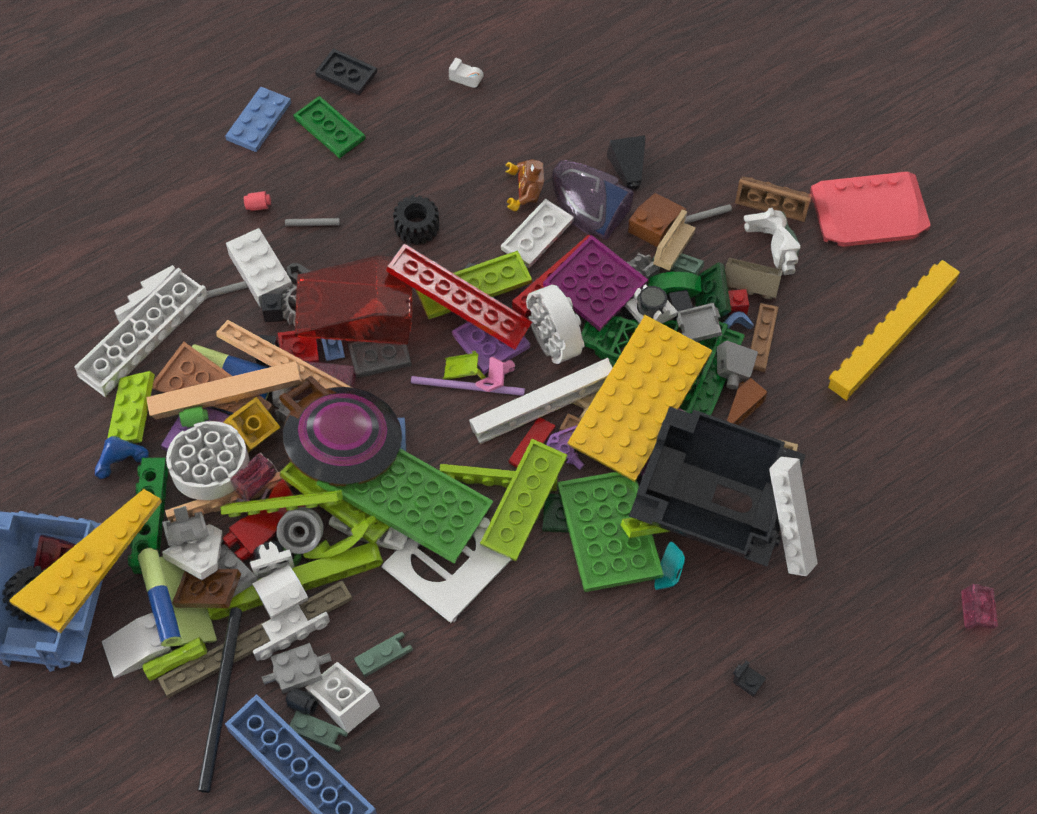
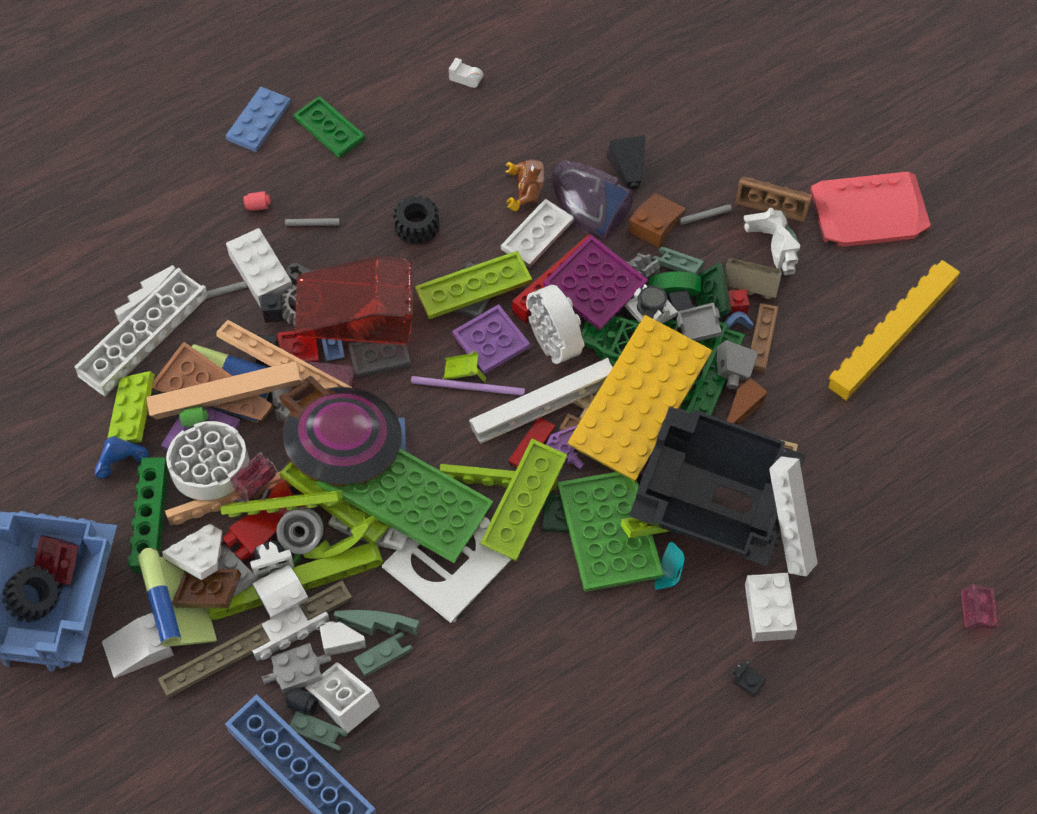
yellow wing [10,489,162,633] -> none
lime axle [143,637,207,681] -> none
light grey piece [162,506,209,546] -> none
black piece [197,607,242,793] -> none
yellow slope [223,397,280,453] -> none
black plate [315,48,377,96] -> none
red plate [386,244,532,350] -> none
bright pink bracket [476,357,515,392] -> none
tan fence [653,210,696,271] -> none
none -> white slope [320,621,366,655]
none -> sand green slope [334,610,420,636]
none -> white brick [745,573,797,642]

